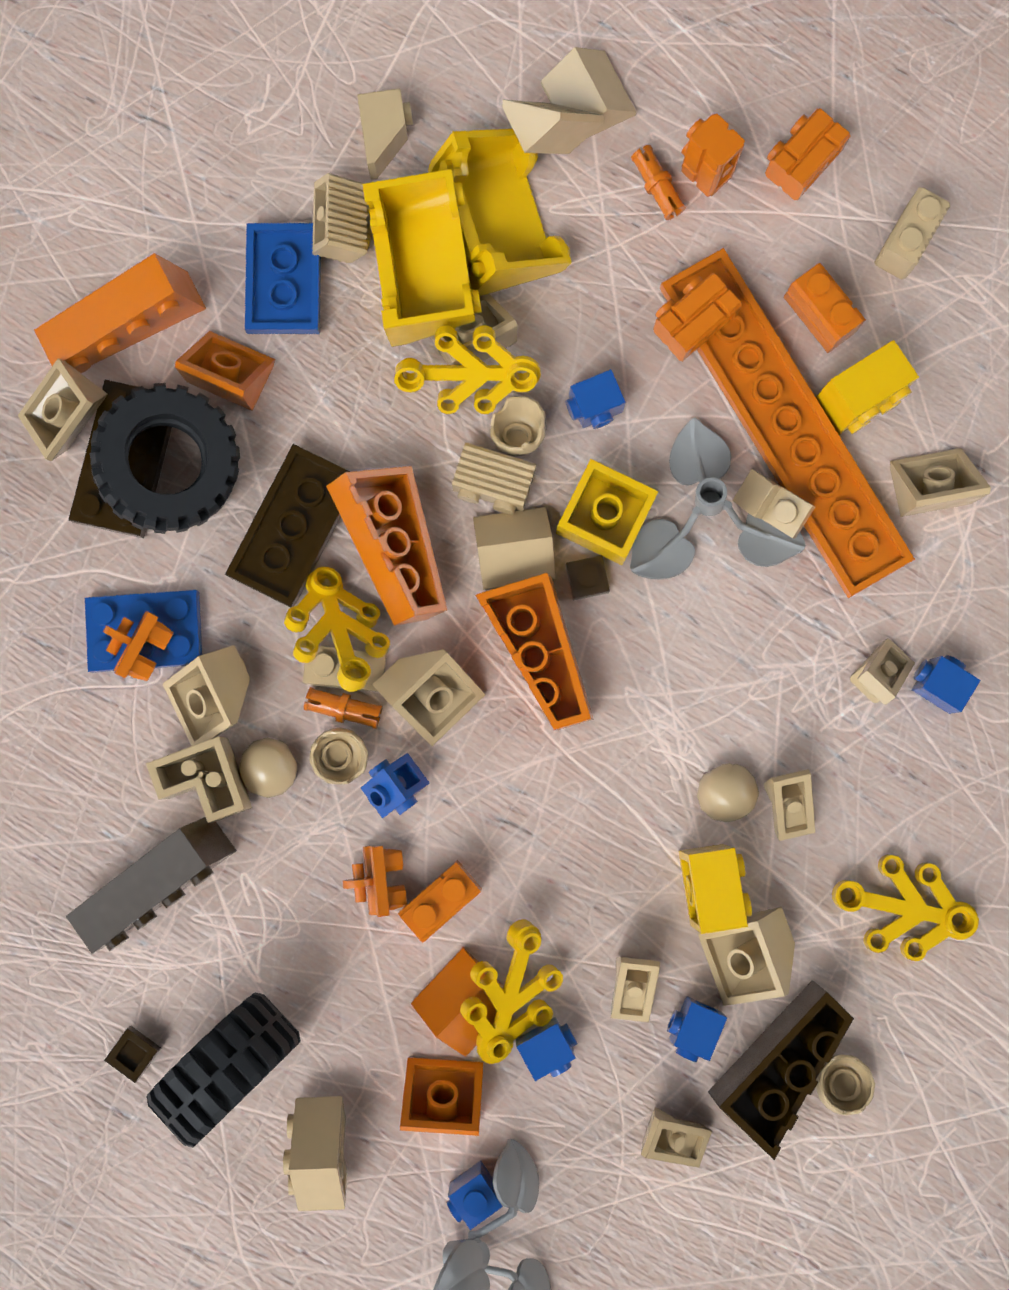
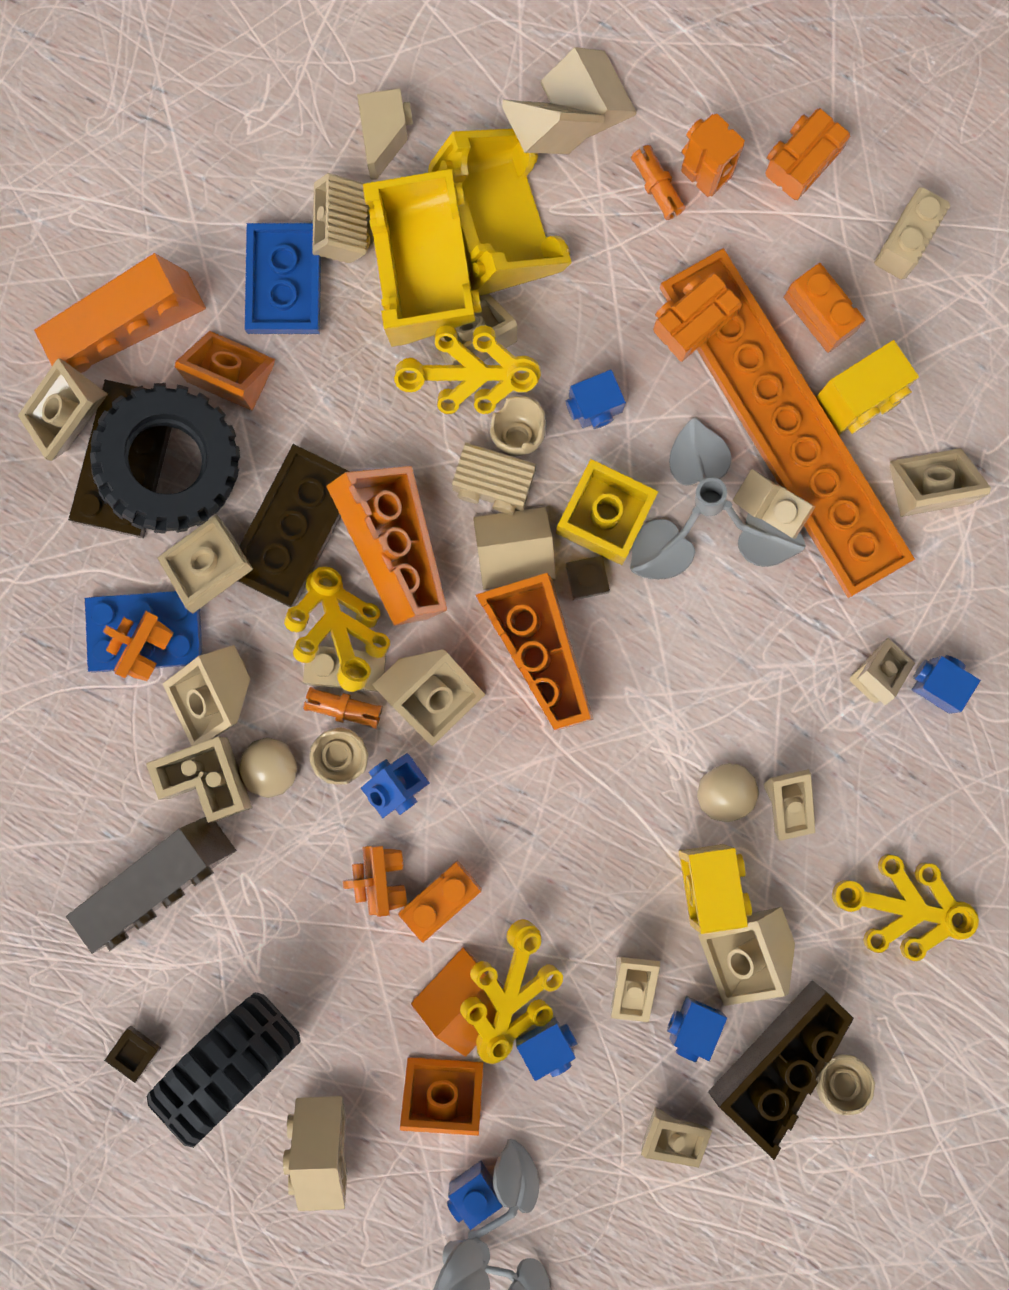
none -> tan plate [157,514,253,614]

